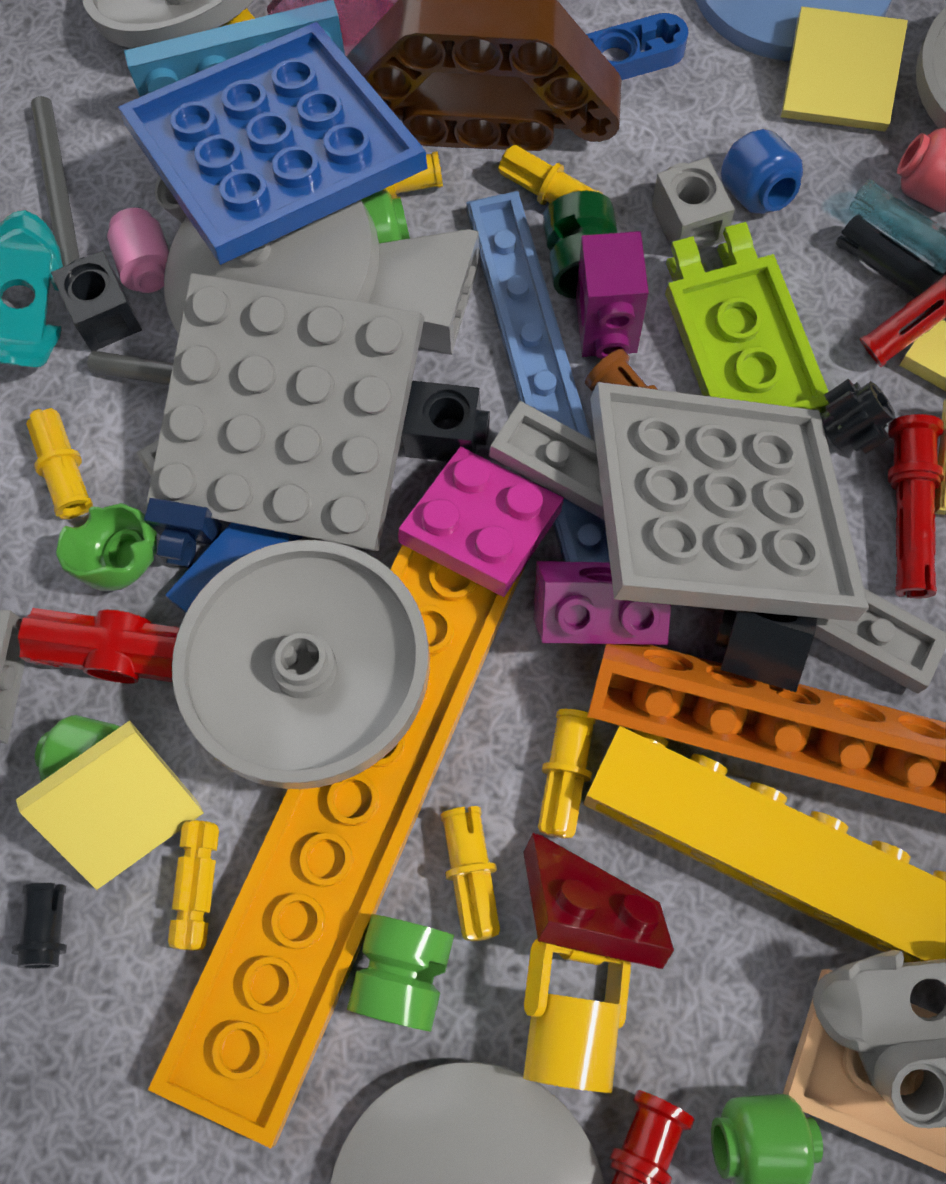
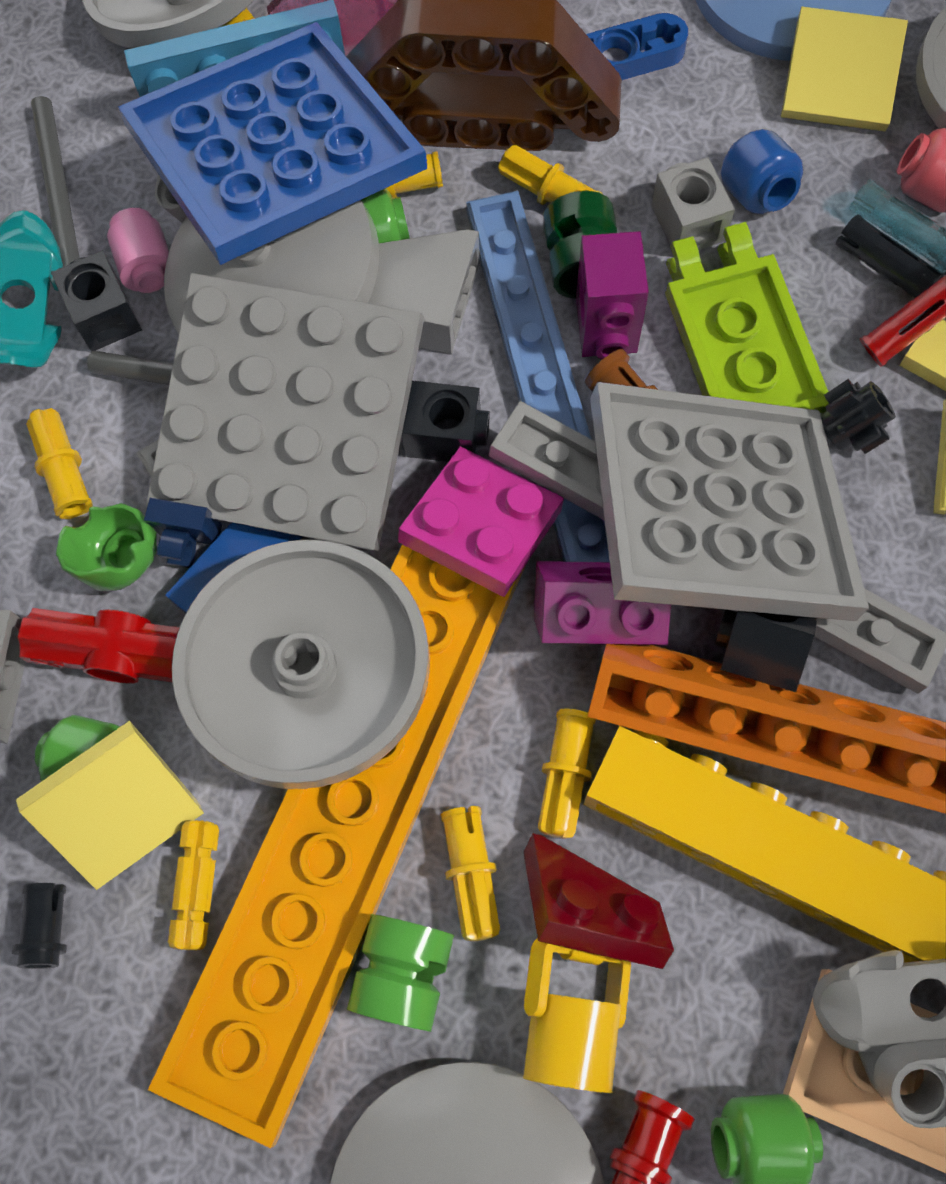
red pin [888,414,944,599] -> none

